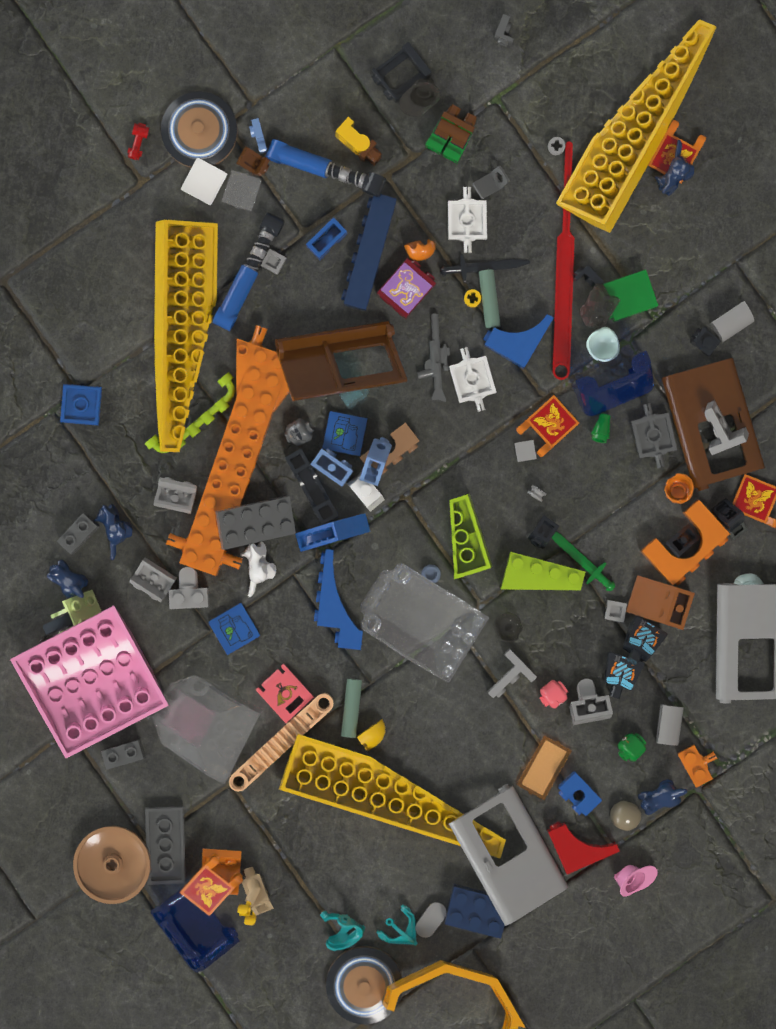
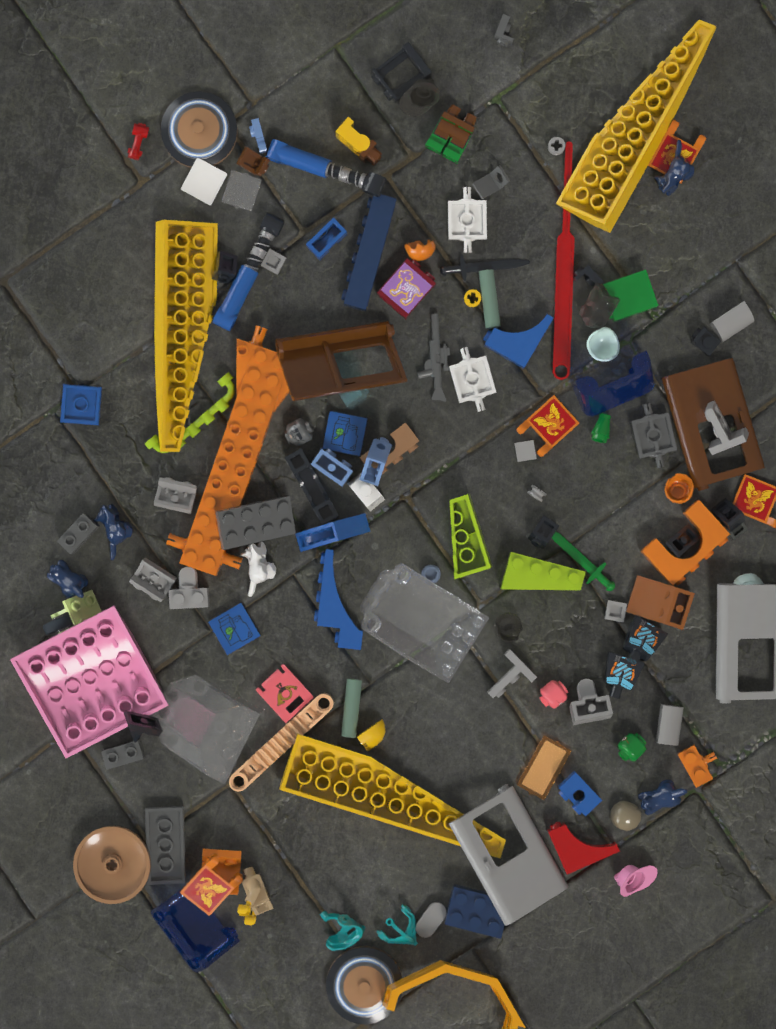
none -> black slope [124,710,163,743]
none -> black bracket [212,251,238,284]

